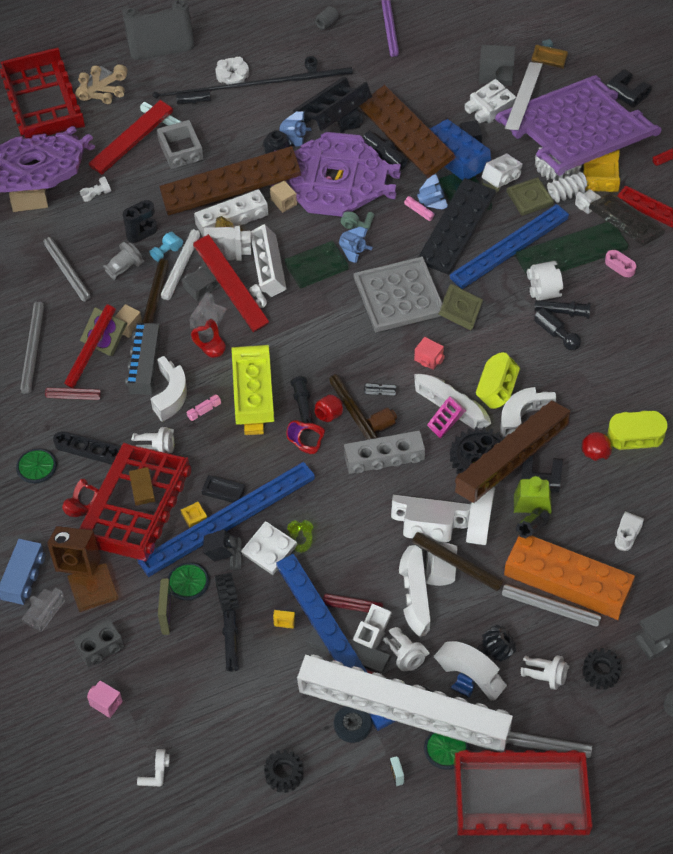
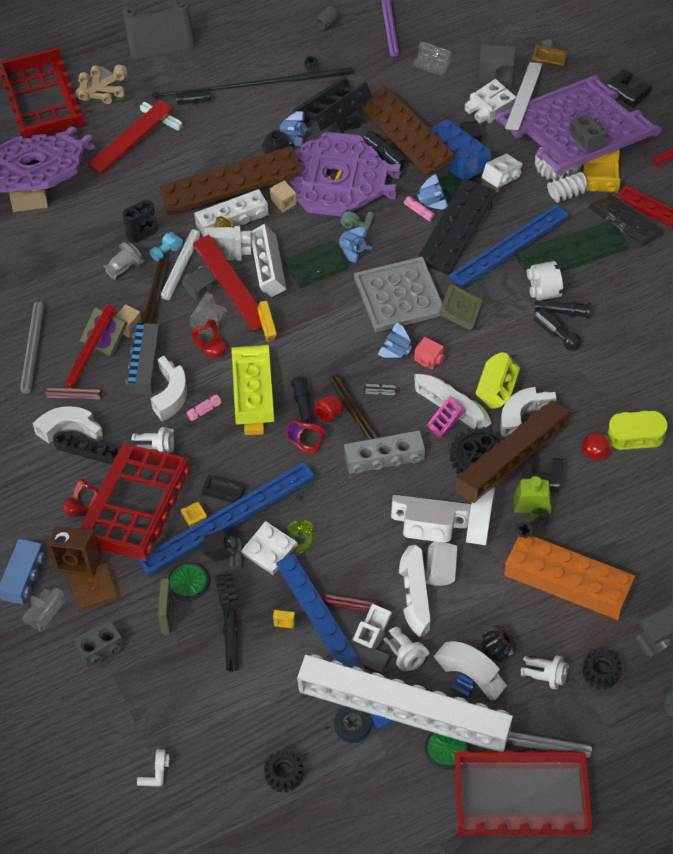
green wheel [16,448,57,484] -> none
light grey axle [43,237,91,302] -> none
white piece [80,176,112,202] -> none
bright pink brick [87,681,123,718] -> none
pearl gold tile [129,467,155,506] -> none
light grey window [157,120,203,169] -> none
white plate [216,57,249,85] -> none
white arm [249,284,267,308] -> none
reddish brown brick [367,407,397,432] -> none
light aqua tile [390,756,404,786] -> none
dark brown axle [412,532,503,591] -> none
light grey axle [502,584,601,627] -> none
olive tile [506,177,554,216] -> none
white bracket [575,189,603,214] -> none
bright pink beam [605,250,636,277] -> none
white piece [615,511,644,551] -> none
none -> white arch [33,406,103,444]
none -> yellow tile [257,301,277,342]
none -> medium blue brick [378,322,412,358]
none -> clear panel [413,41,451,76]
none -> dark grey brick [568,114,607,153]

